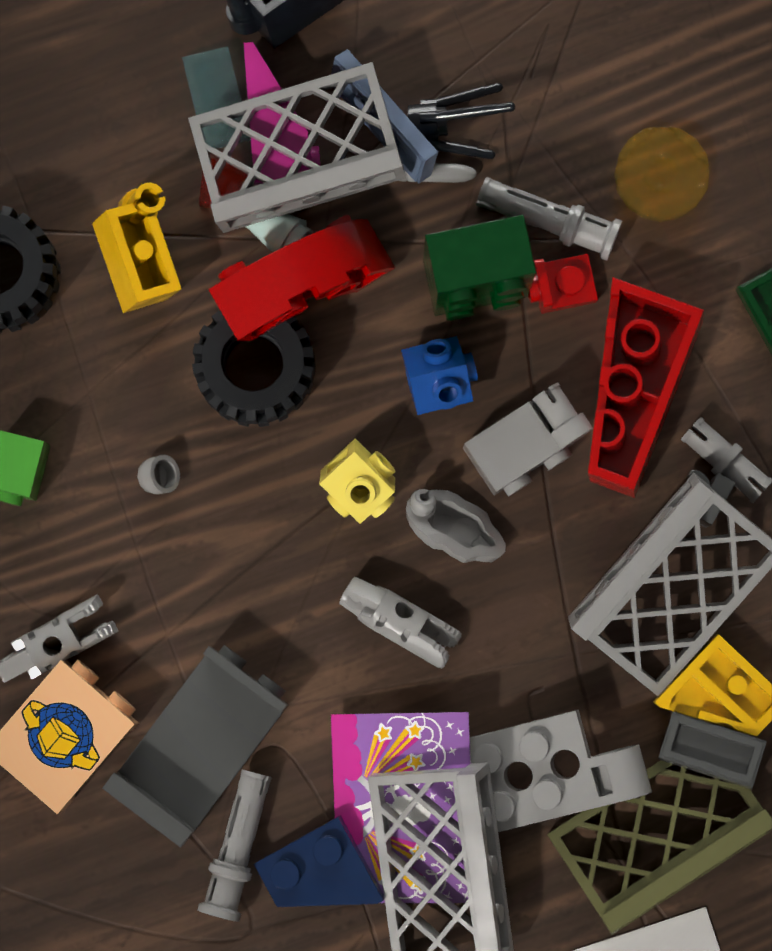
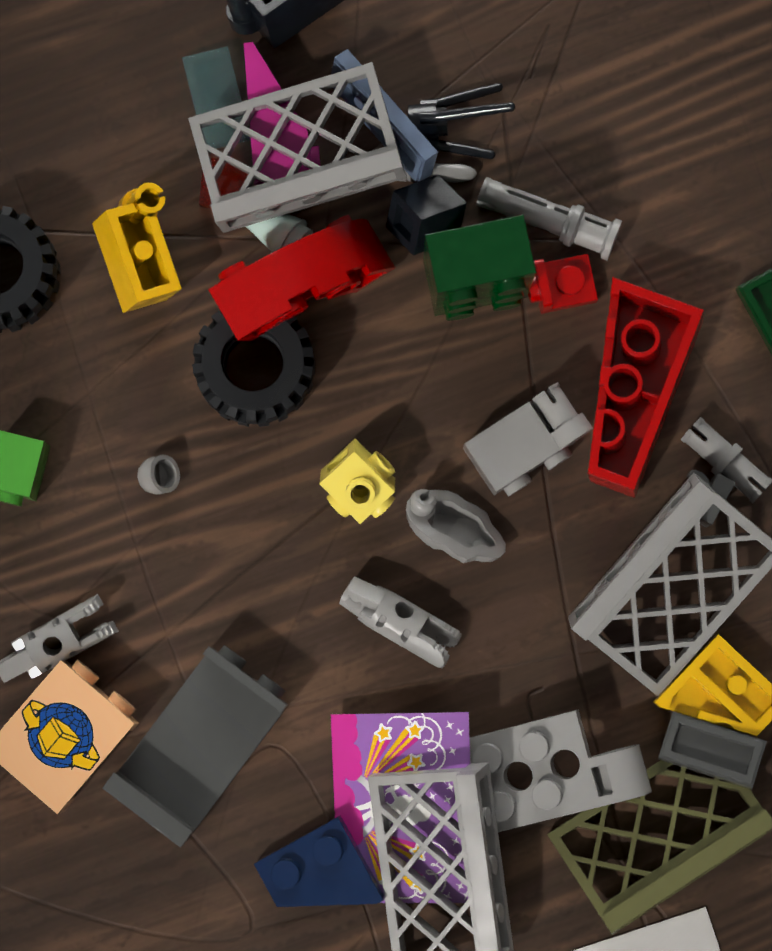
light grey pin [197,769,272,922] -> none
blue brick [401,336,478,415] -> none
clear yellow tile [614,126,709,222] -> none
none -> black panel [386,176,467,256]

